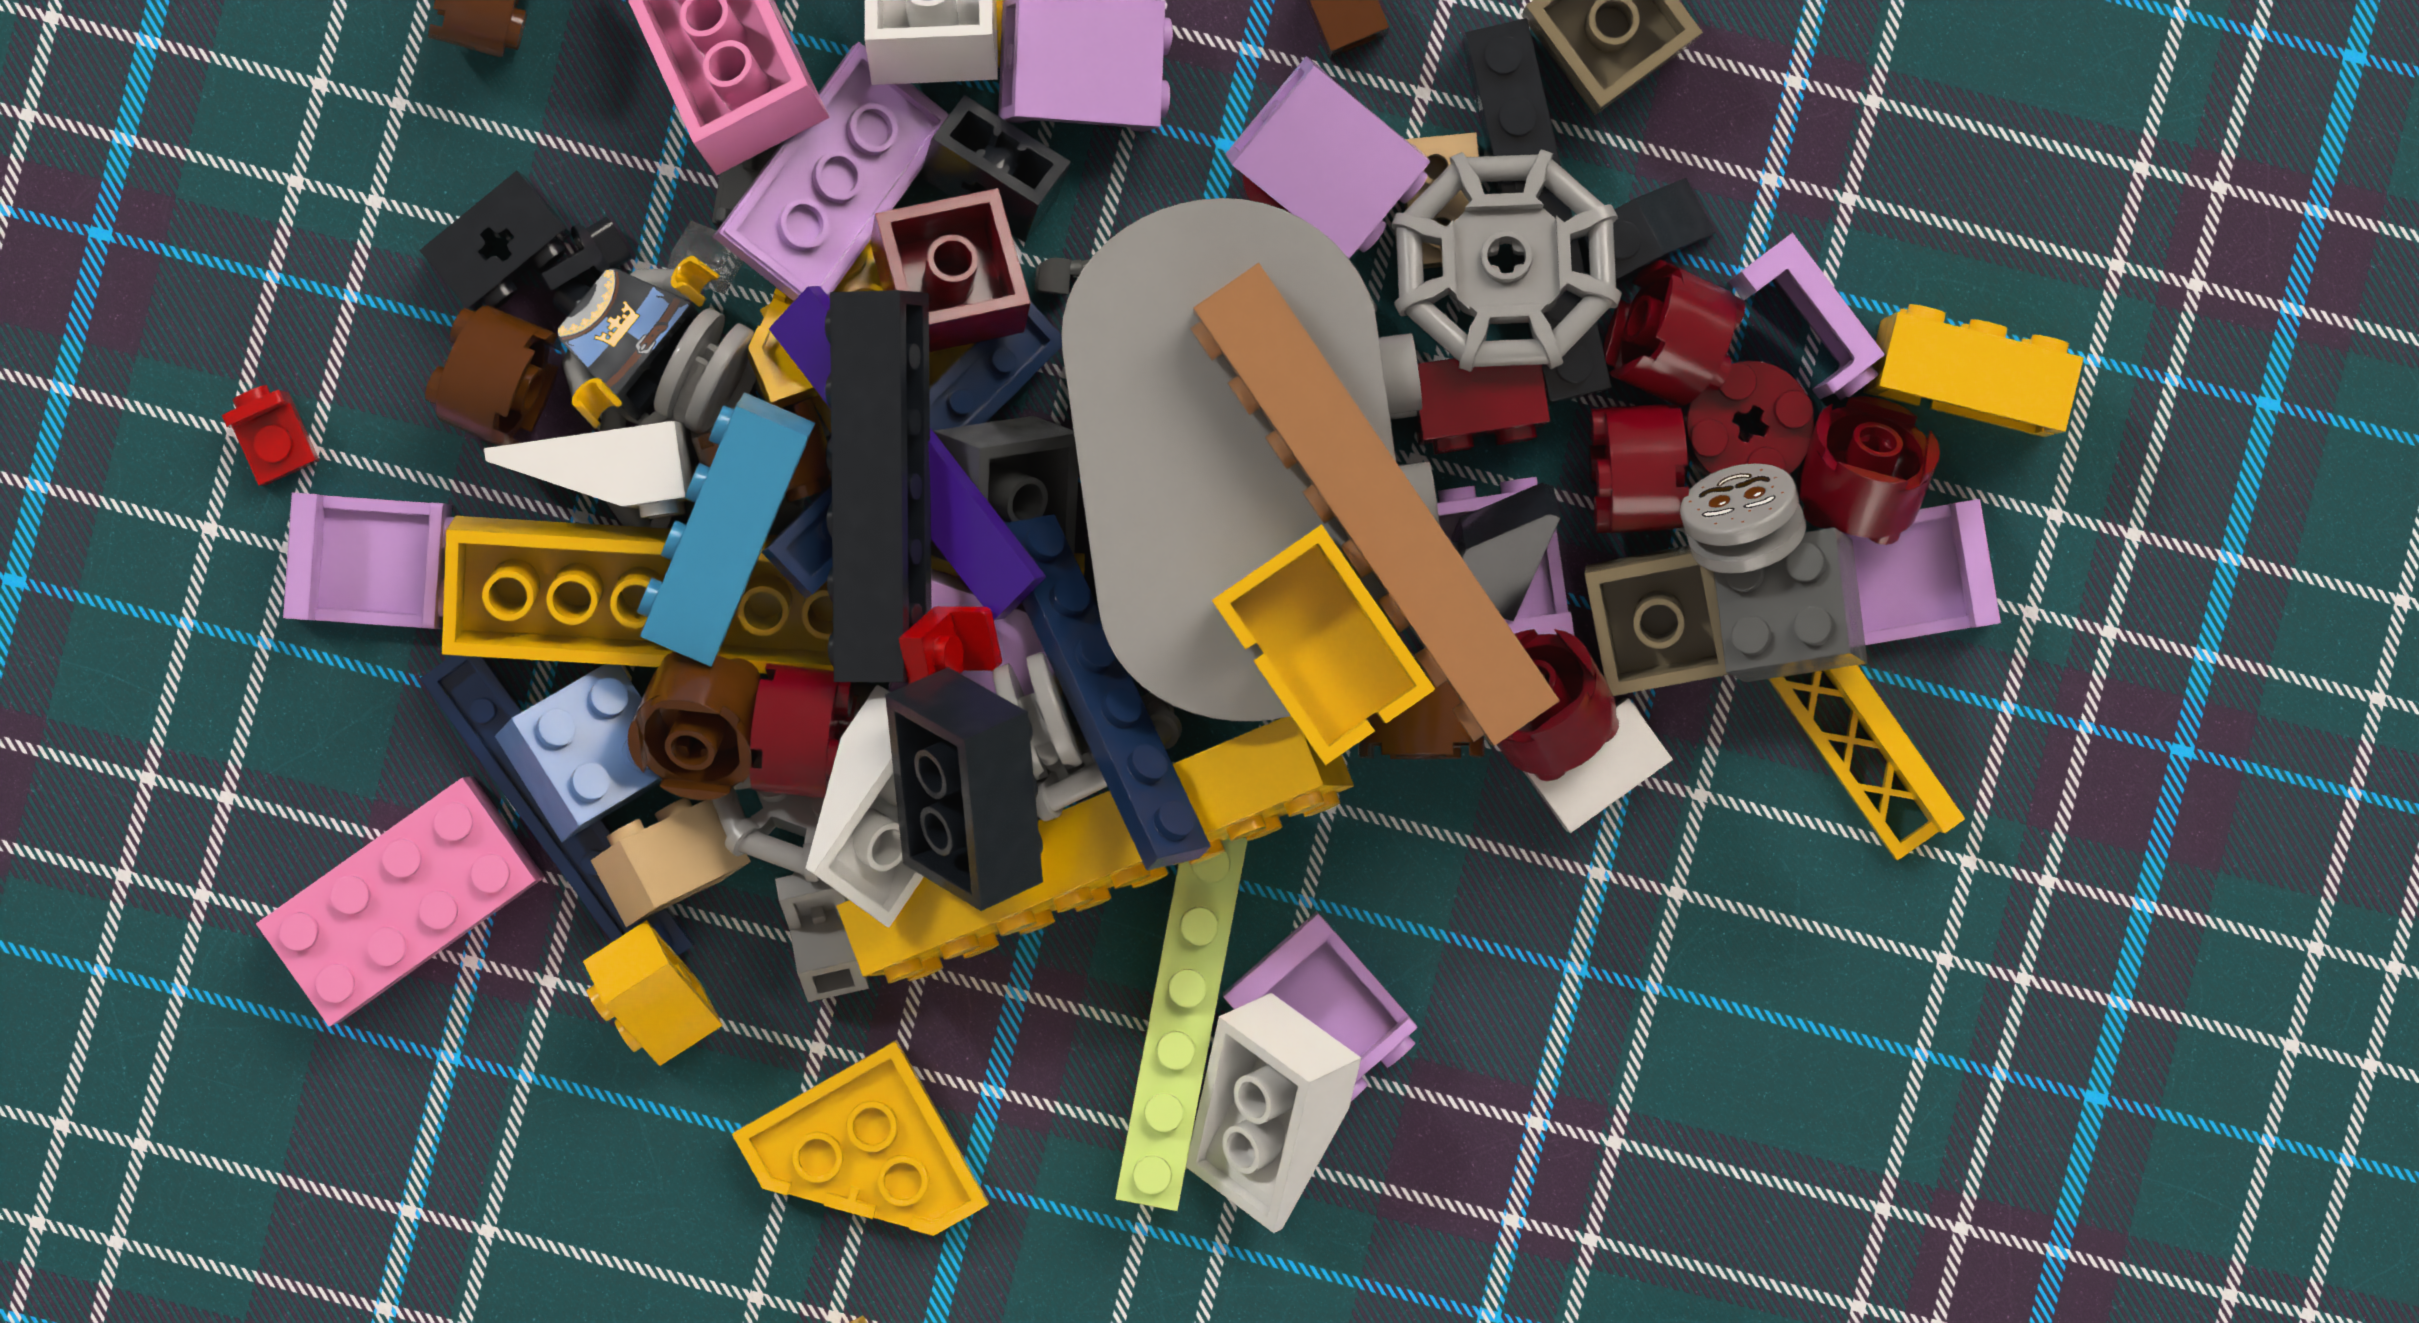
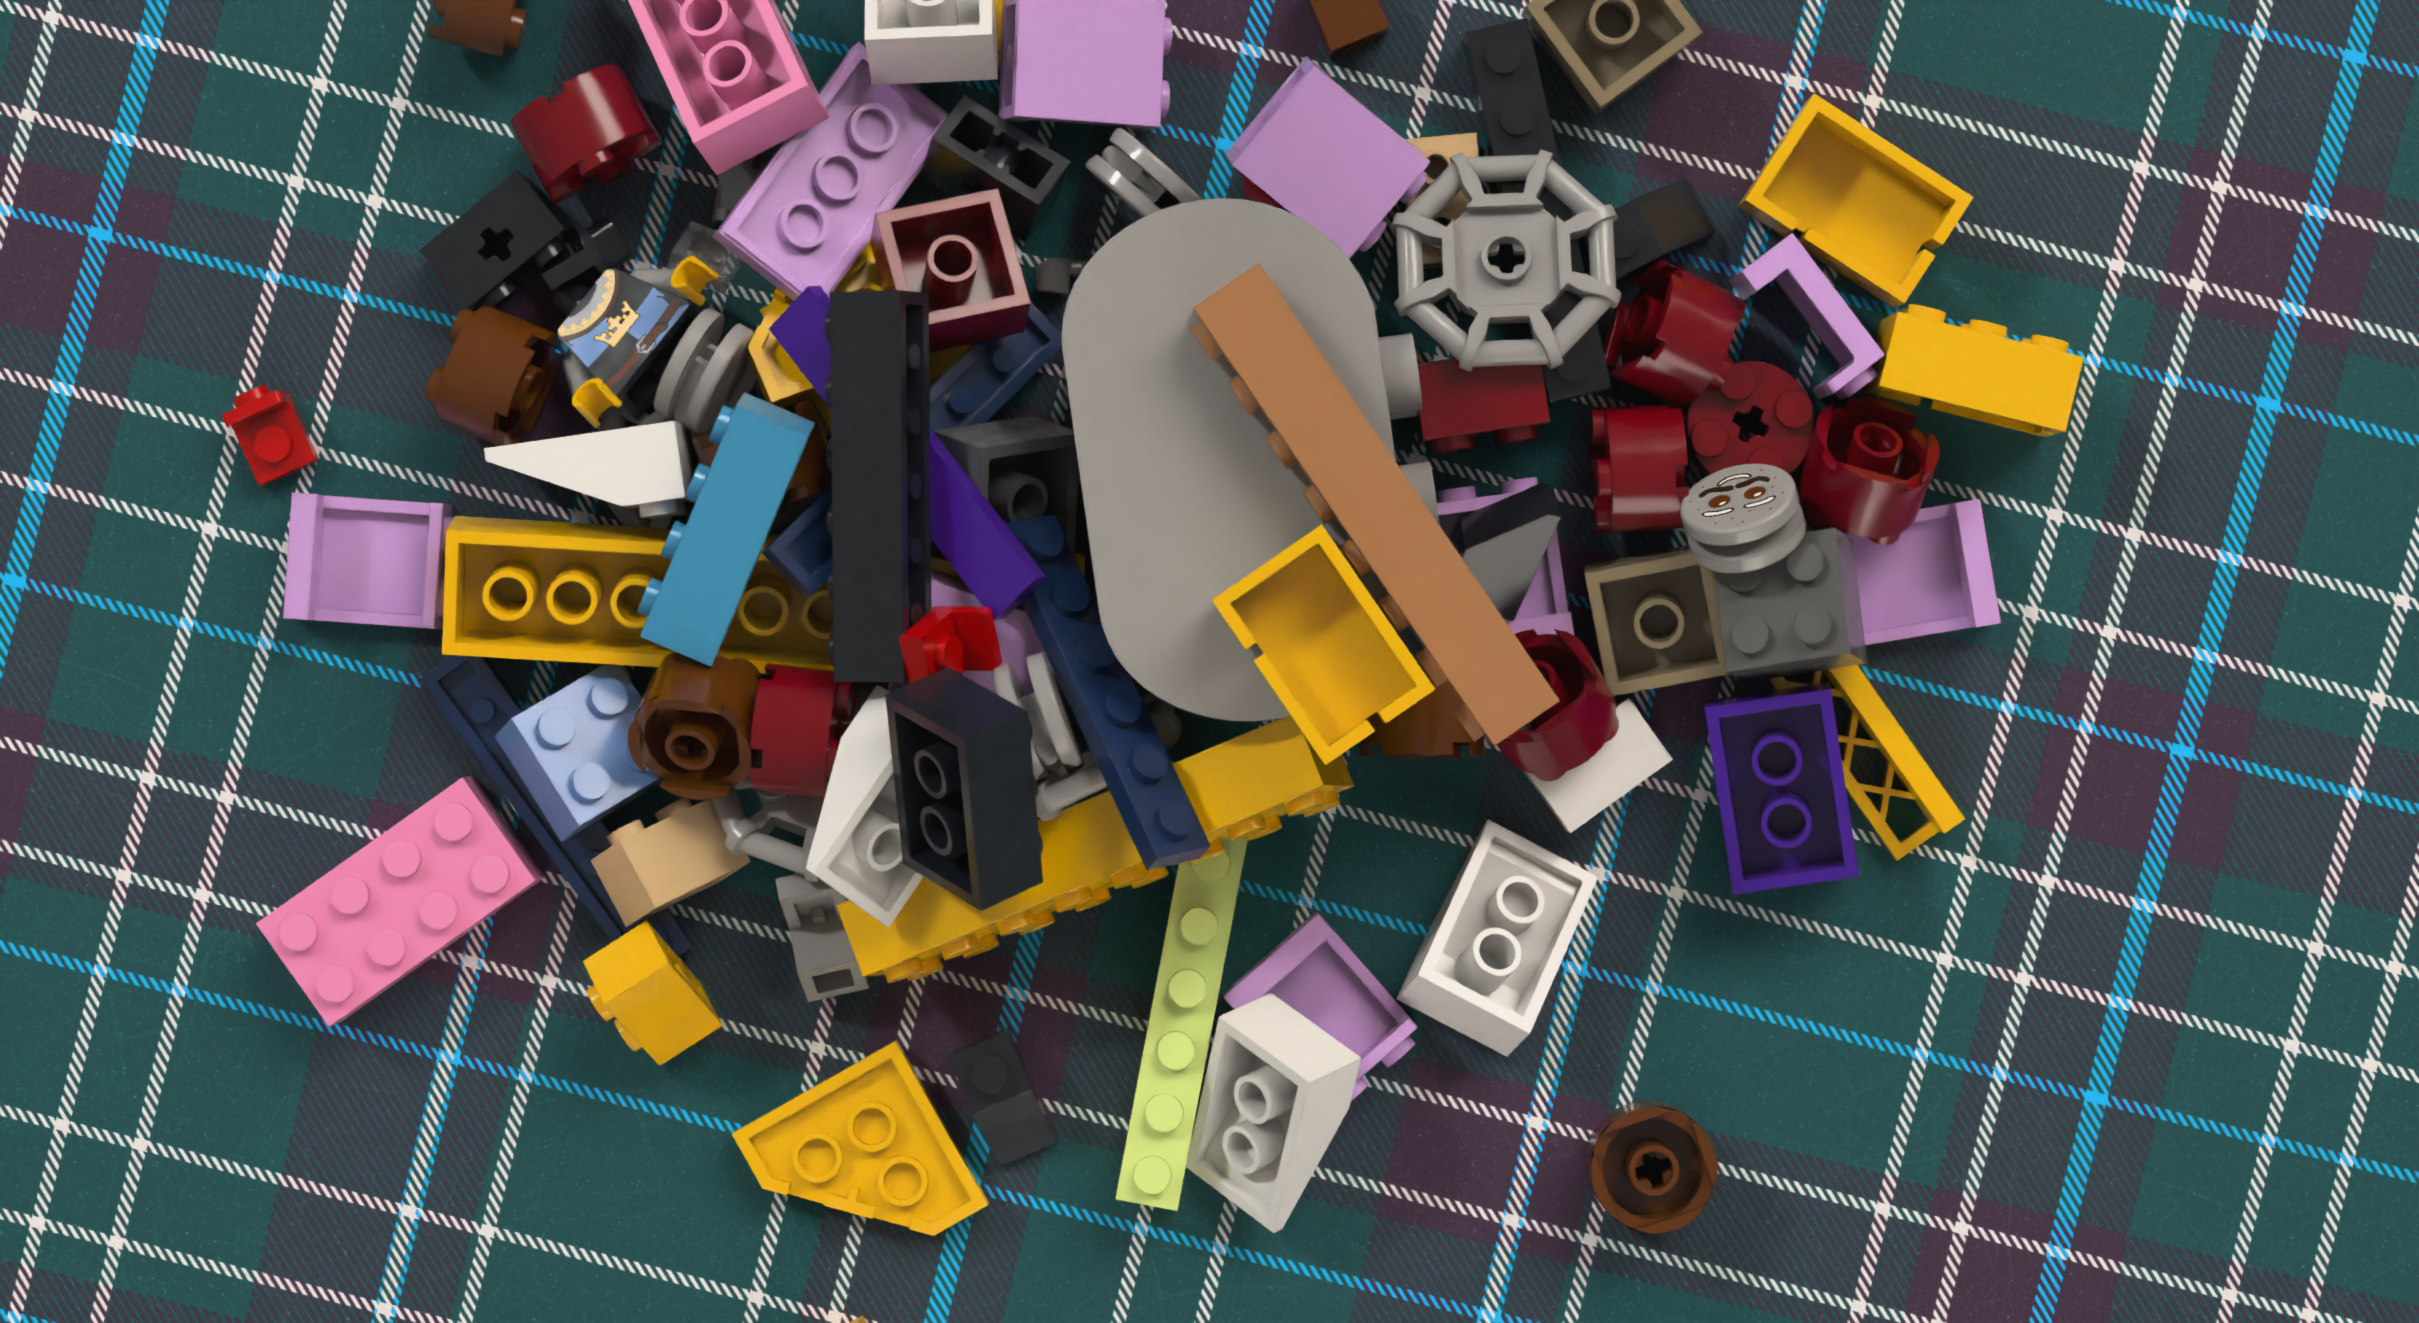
none -> dark red brick [510,64,662,203]
none -> black slope [948,1026,1059,1166]
none -> light grey head [1085,128,1202,219]
none -> white slope [1397,819,1598,1057]
none -> reddish brown brick [1585,1100,1718,1234]
none -> dark purple brick [1704,682,1859,895]
none -> yellow piece [1737,93,1974,309]

